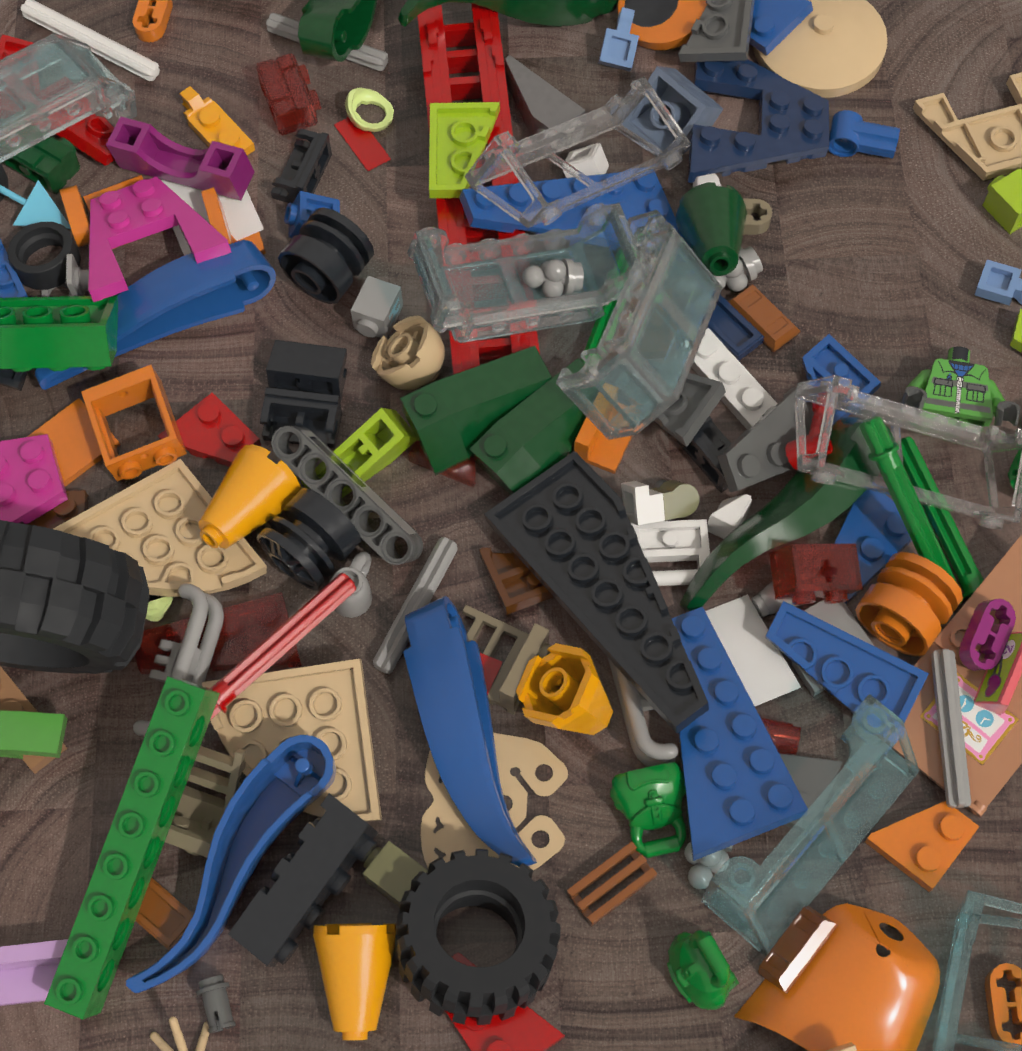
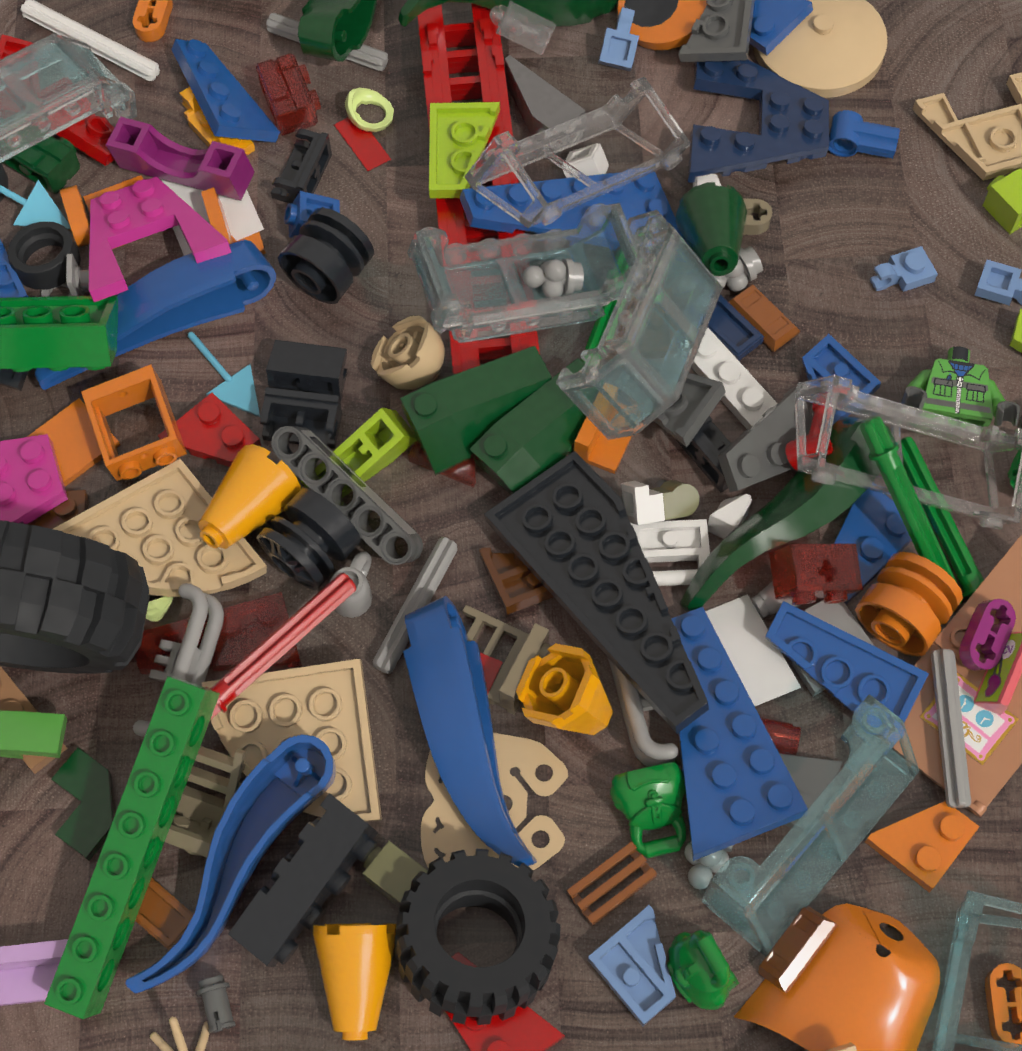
light grey brick [351,276,403,338] -> none
sand blue slope [620,66,724,164] -> none
none -> dark green tile [51,747,115,861]
none -> blue wing [171,39,280,143]
none -> medium azure piece [188,332,260,417]
none -> clear hinge [490,1,556,55]
none -> medium blue wing [587,905,676,1027]
none -> medium blue plate [870,246,938,292]

